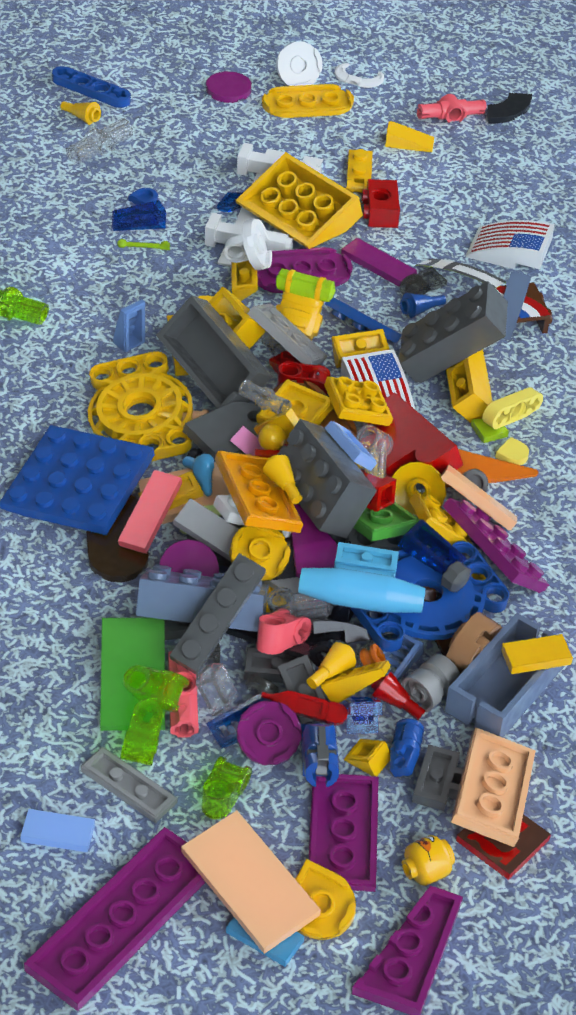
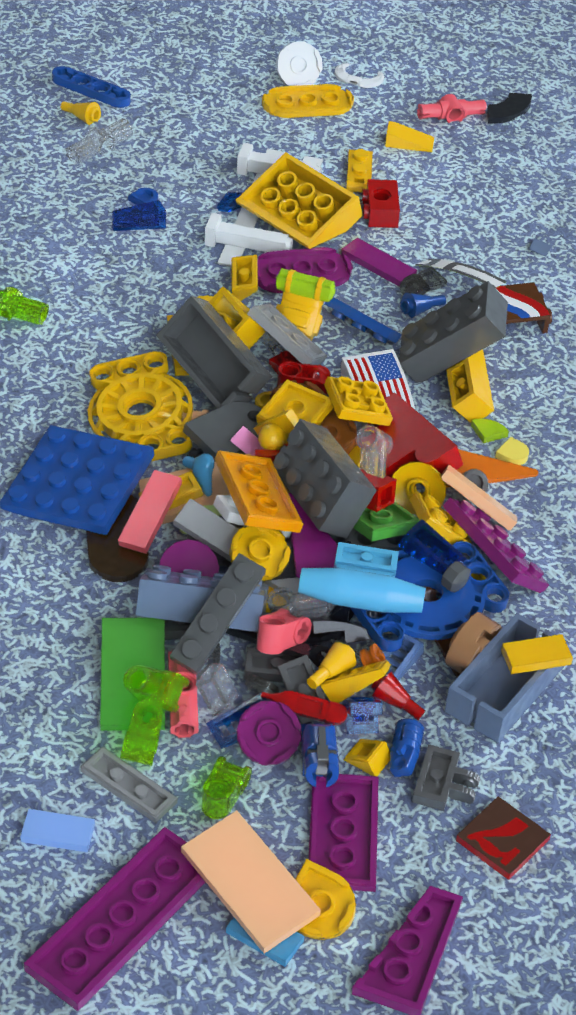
medium blue slope [113,299,145,352] -> none
lime hinge [117,239,170,250] -> none
magenta tile [206,71,252,103] -> none
white tile [224,218,272,271] -> none
clear pin [239,380,292,414] -> none
yellow cone [263,455,303,504] -> none
light blue tile [325,421,377,471] -> none
yellow slope [331,329,390,368] -> none
yellow head [401,835,455,886] -> none
light grey wheel [402,654,460,712] -> none
light nougat tile [451,727,536,847] -> none
white slope [466,220,555,269] -> none
light yellow beam [482,387,543,429] -> none
sand blue sticker [502,272,531,340] -> none

